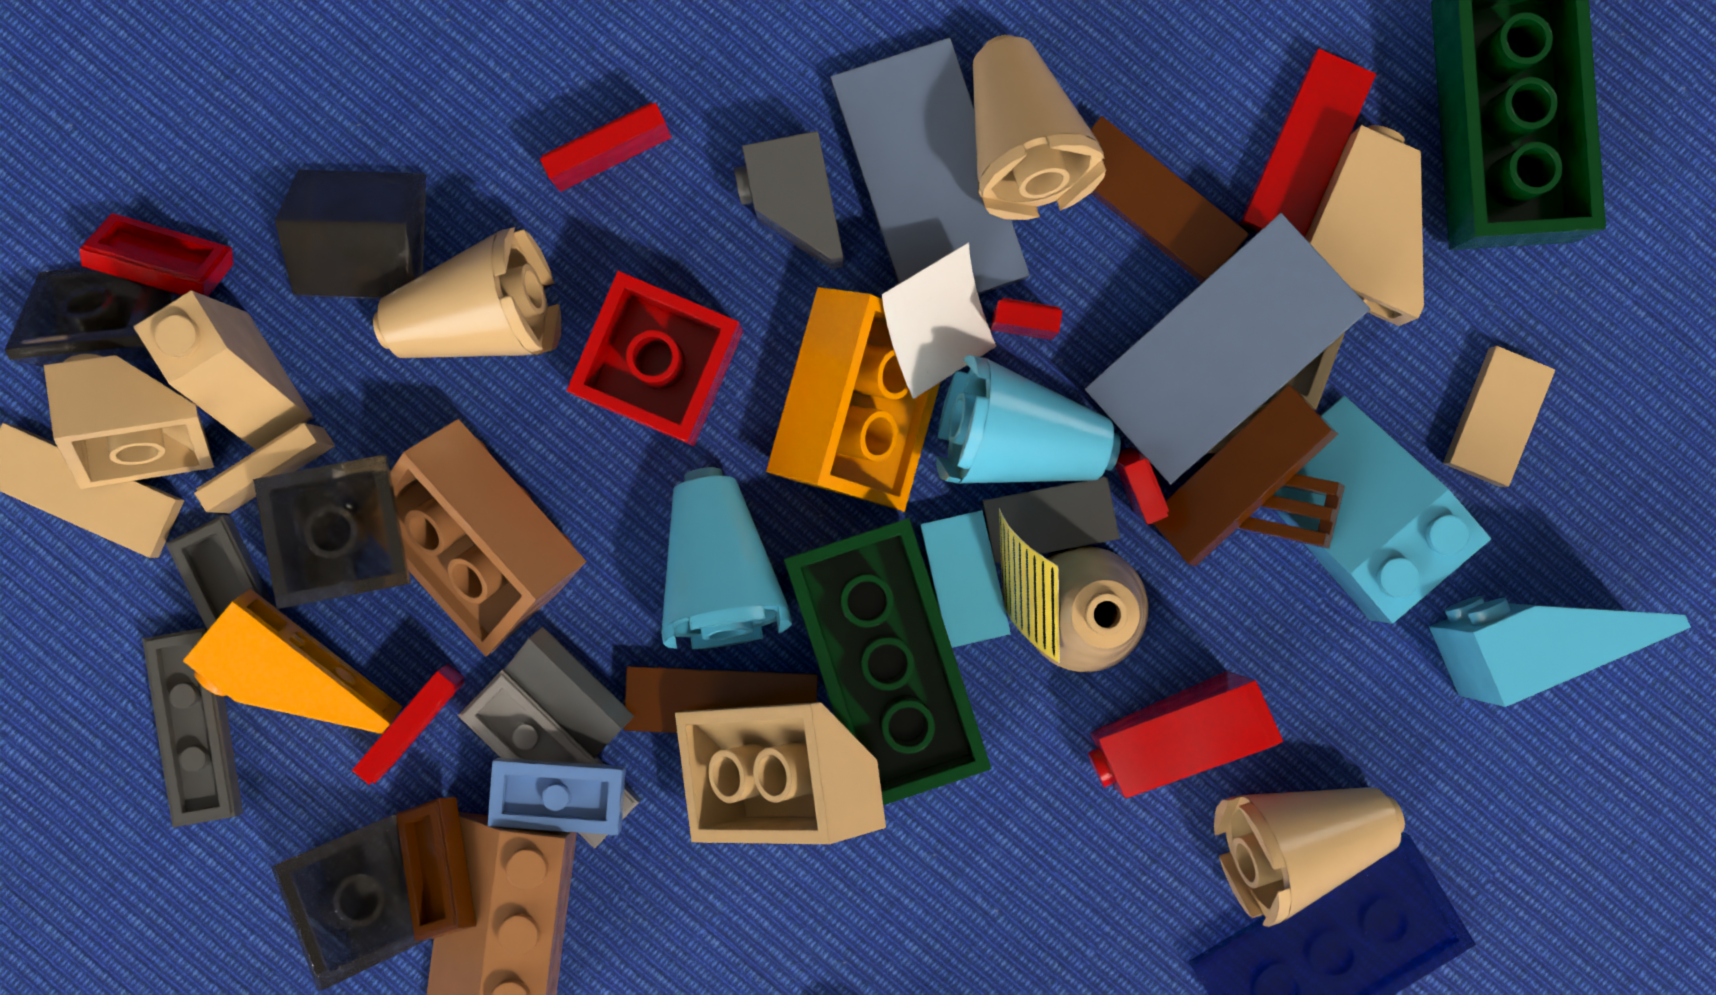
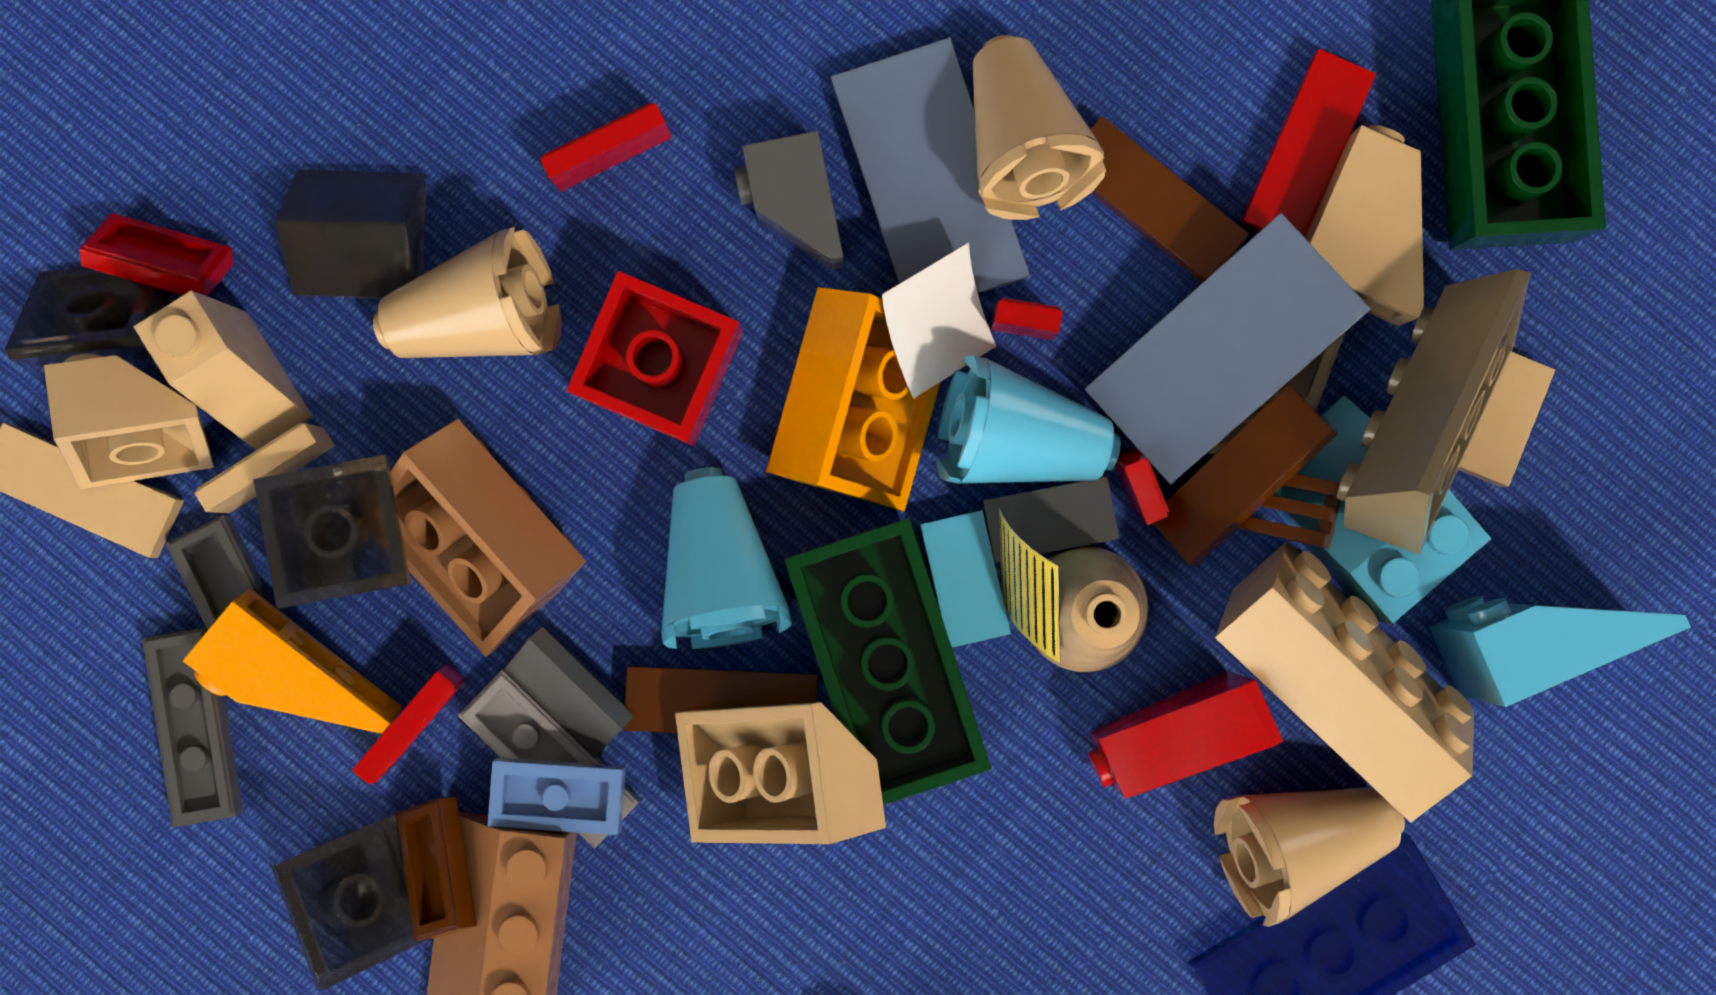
none -> tan brick [1215,541,1474,823]
none -> dark tan slope [1337,269,1531,555]

